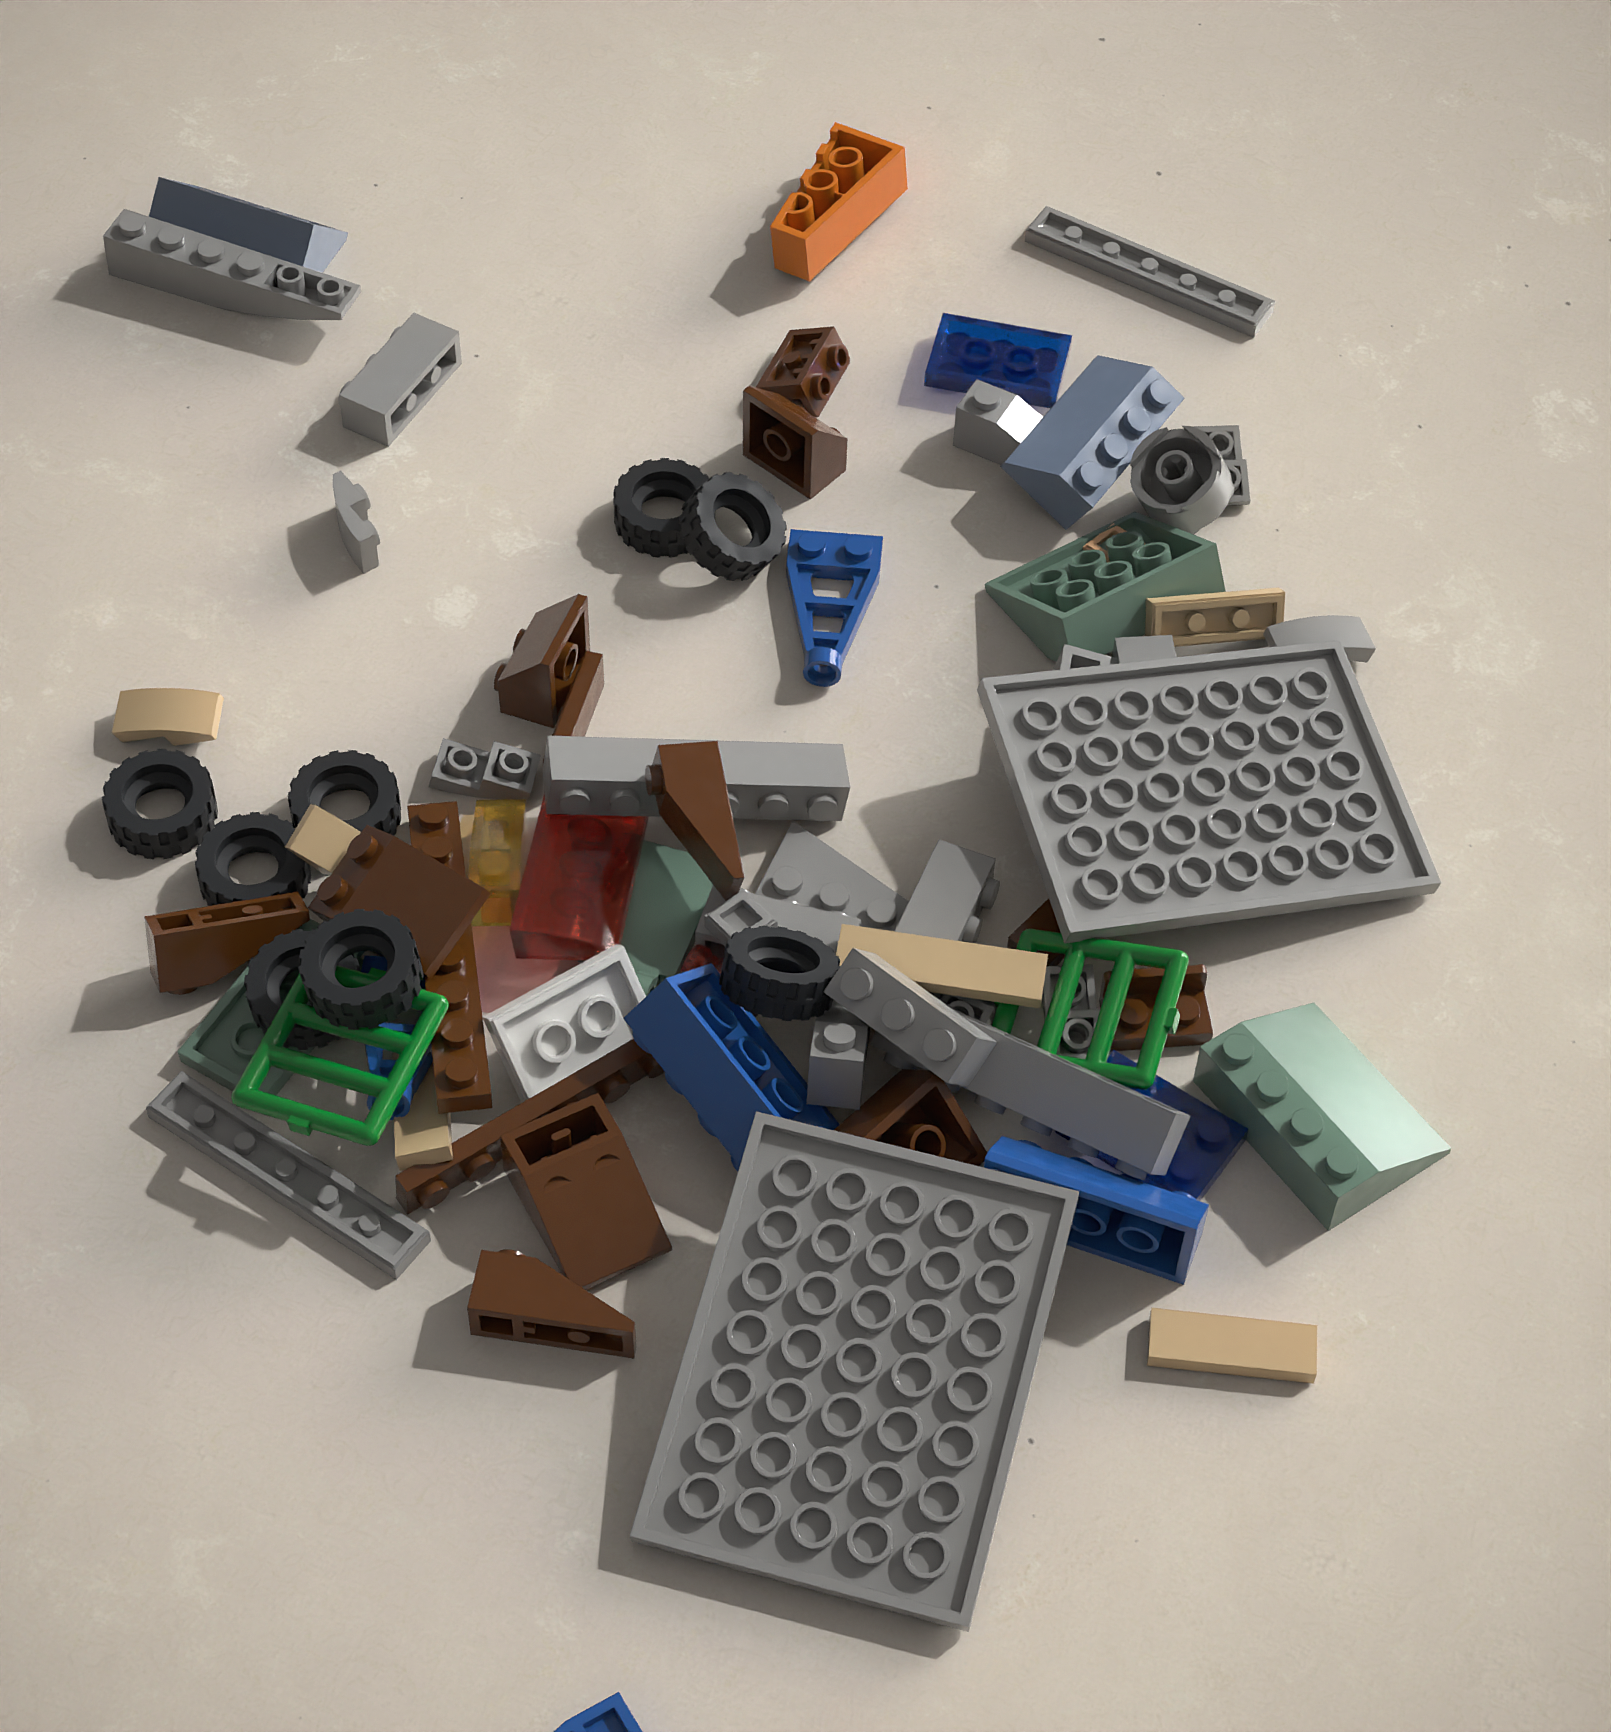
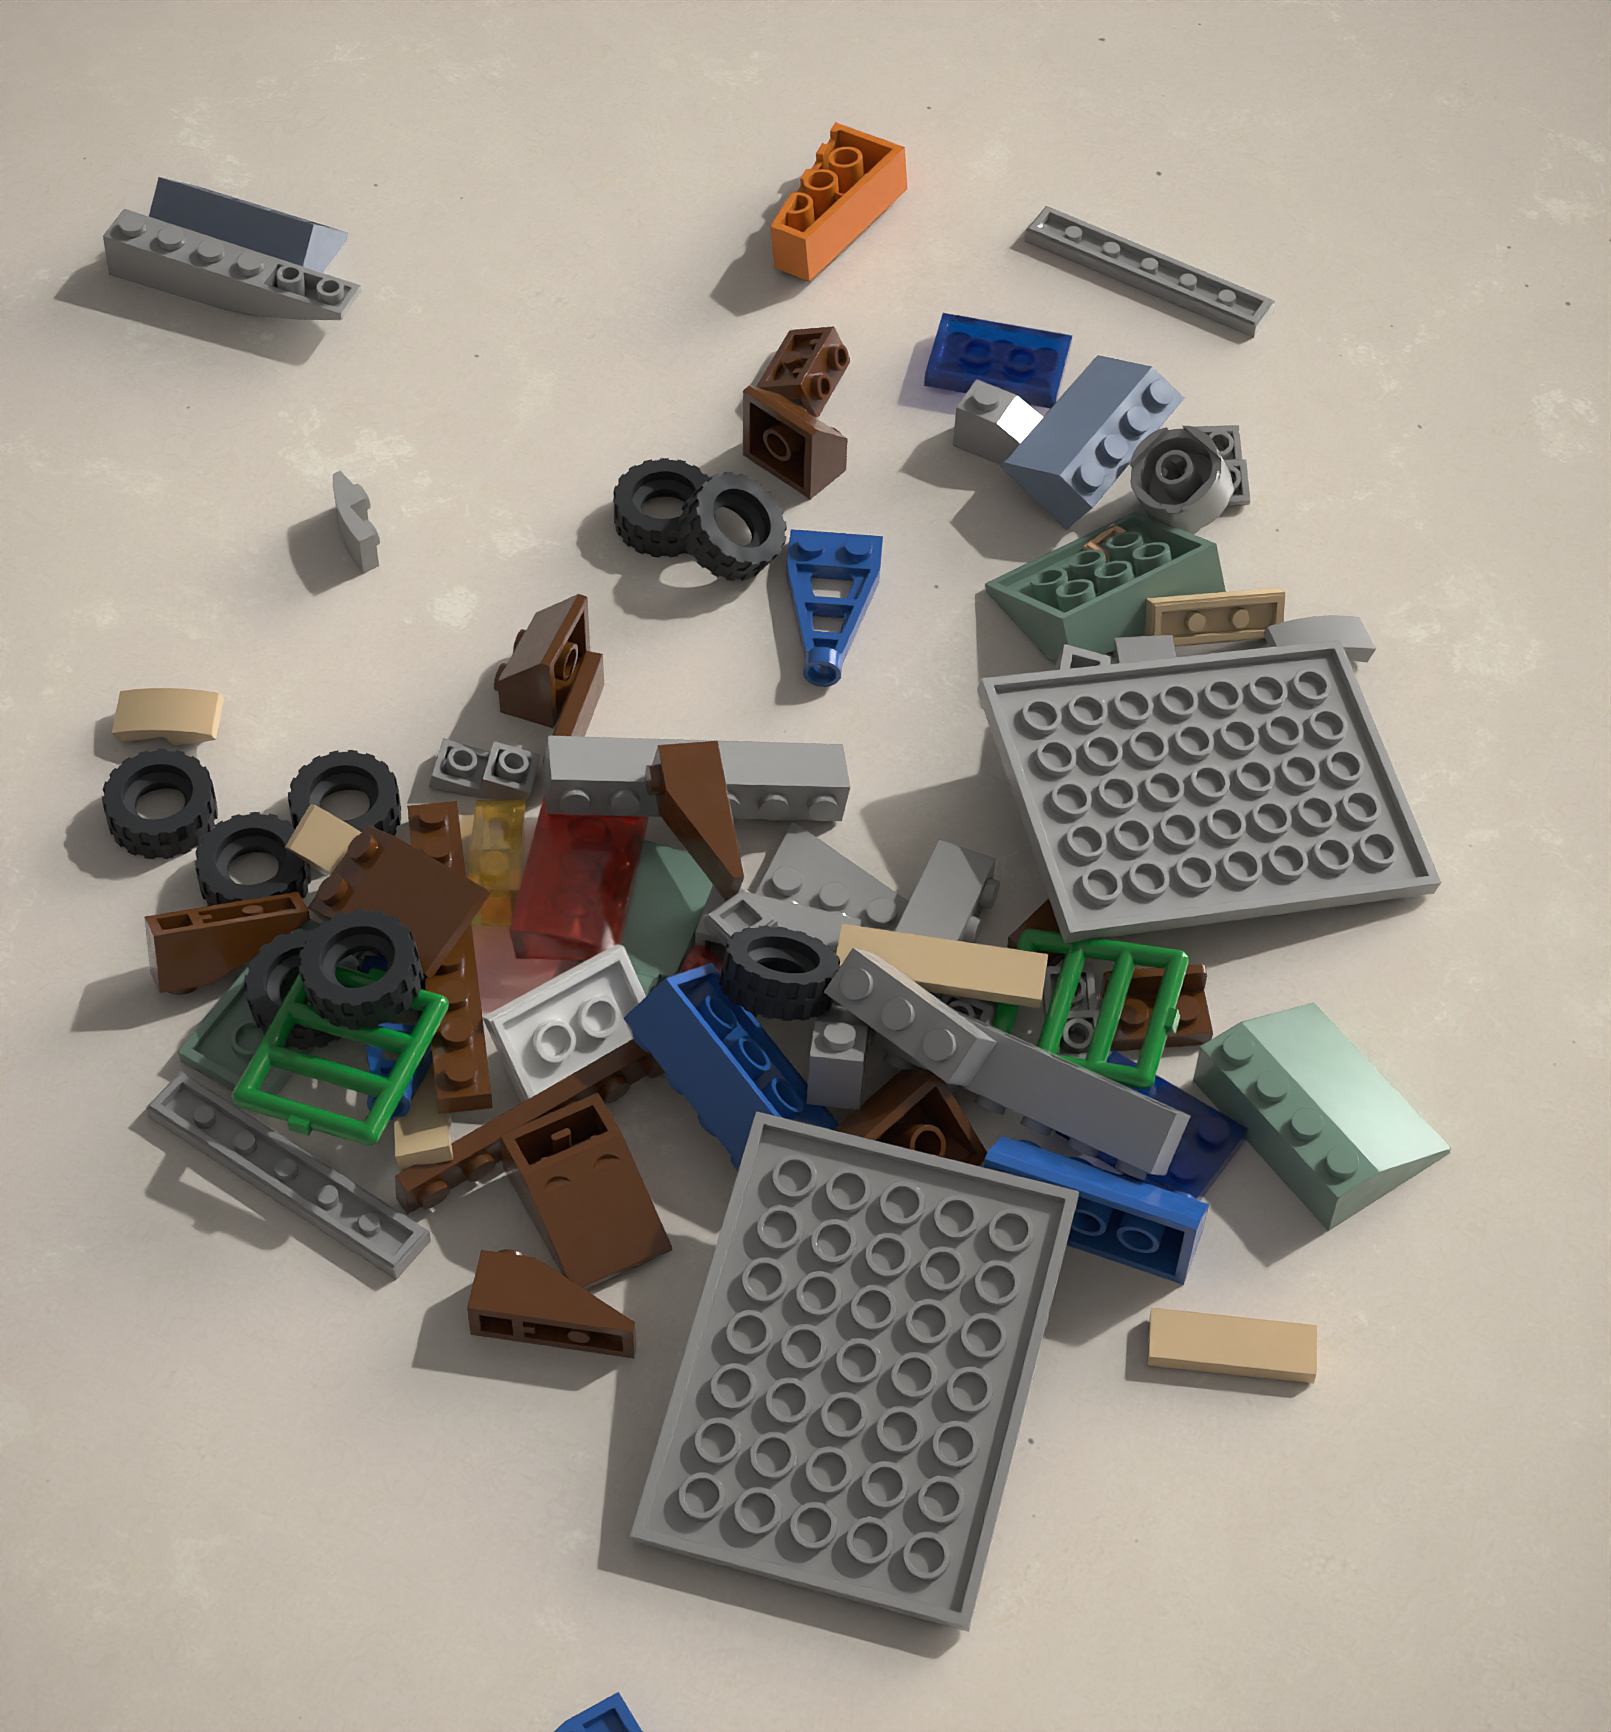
light grey brick [338,313,462,447] -> none

